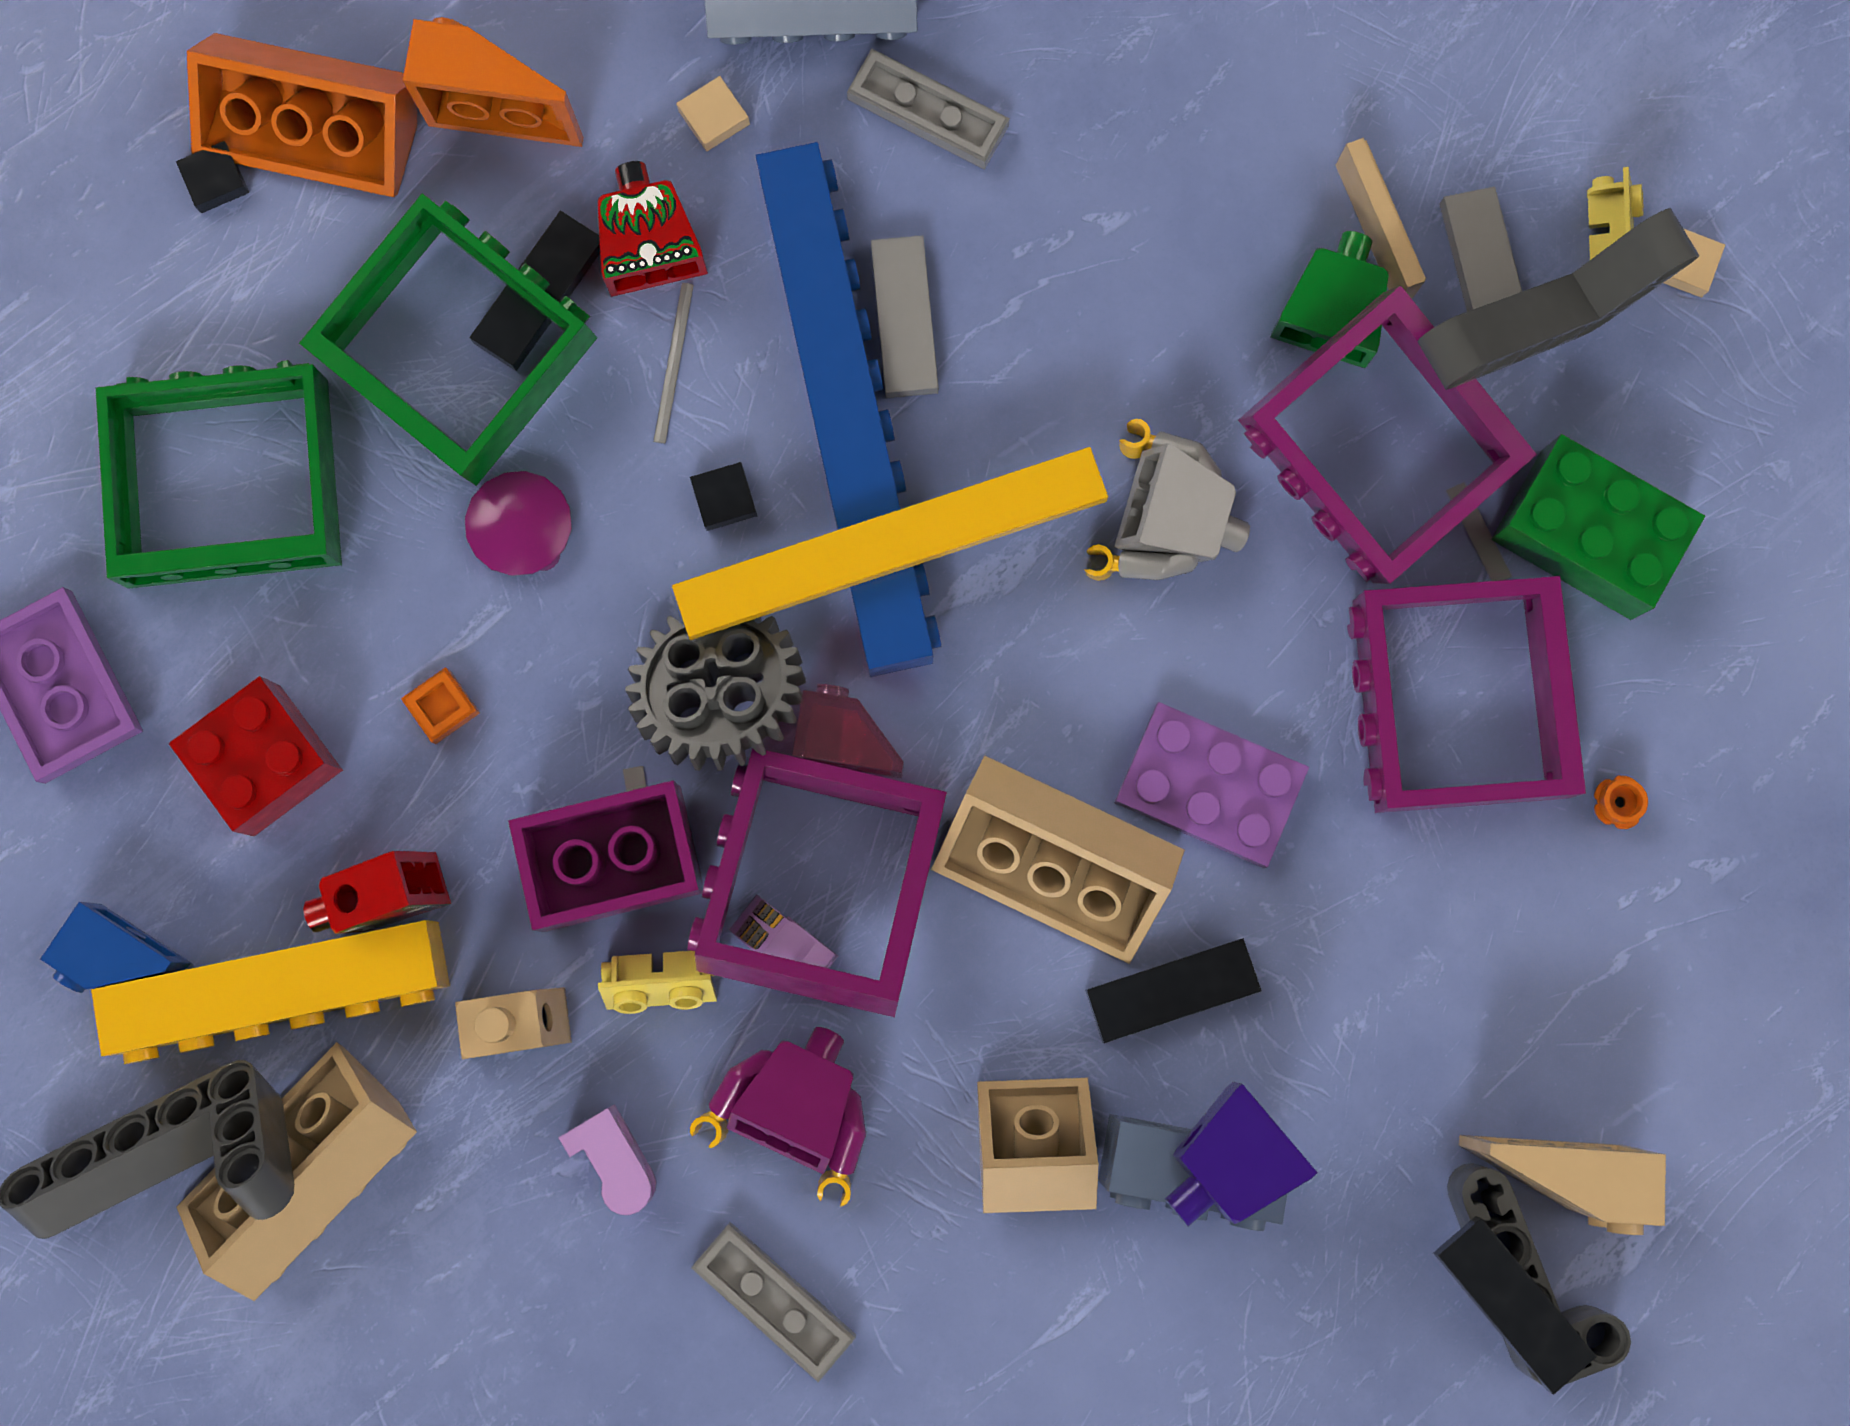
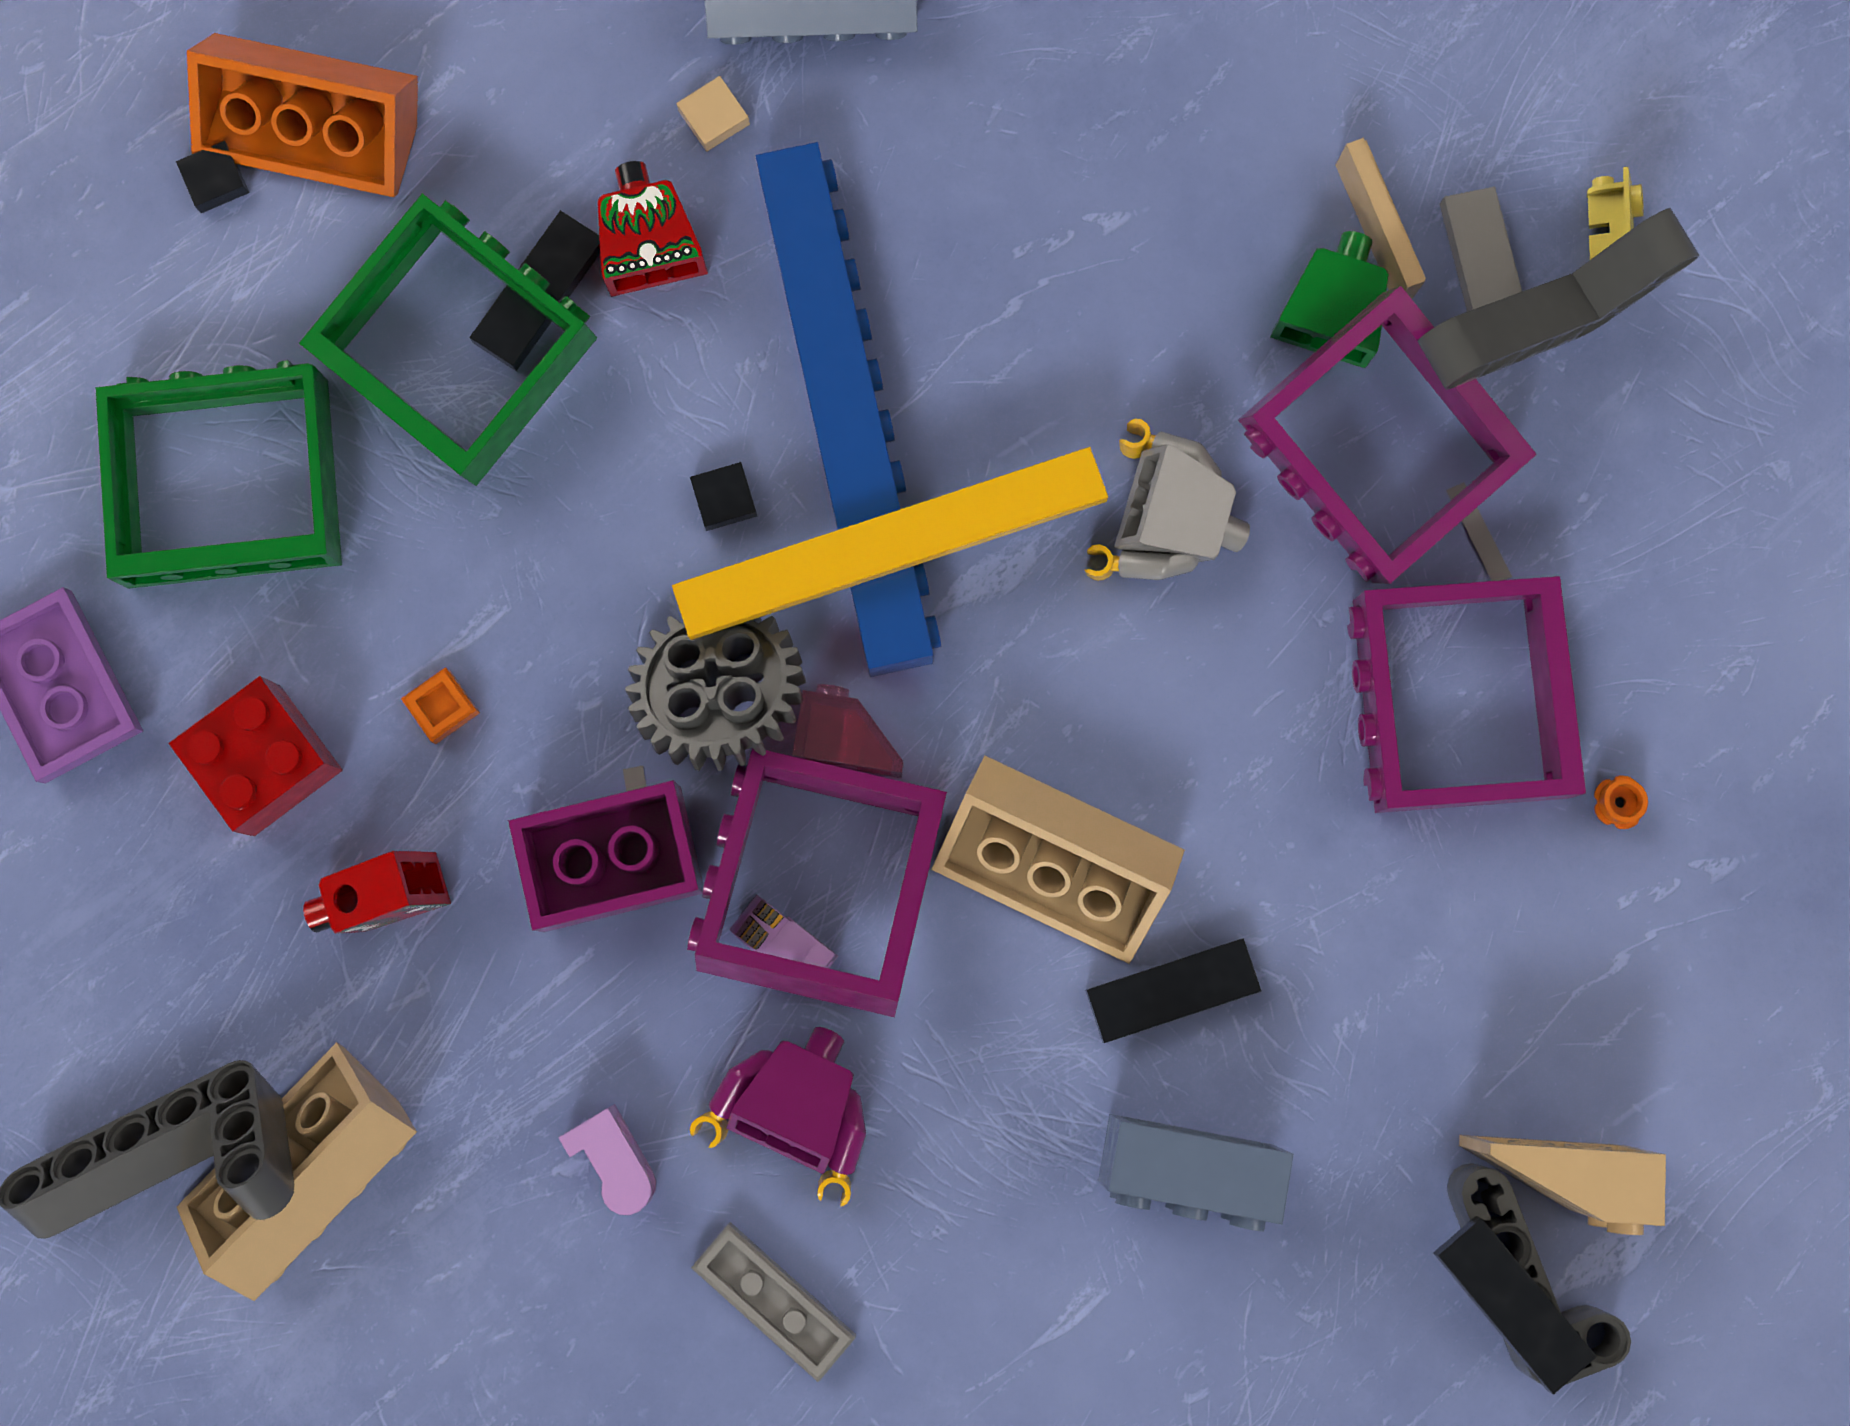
blue slope [40,902,191,993] -> none
yellow brick [91,920,450,1064] -> none
orange slope [402,17,584,147] -> none
tan torso [455,988,572,1059] -> none
magenta dish [465,471,572,576] -> none
light yellow hinge [598,950,717,1014] -> none
light grey piece [653,283,694,444] -> none
light grey tile [847,49,1010,170] -> none
light grey tile [871,235,939,398] -> none
tan slope [977,1078,1099,1213] -> none
medium lavender plate [1114,702,1309,868] -> none
dark purple torso [1164,1082,1318,1227] -> none
green brick [1491,434,1705,620] -> none
tan tile [1664,229,1725,298] -> none

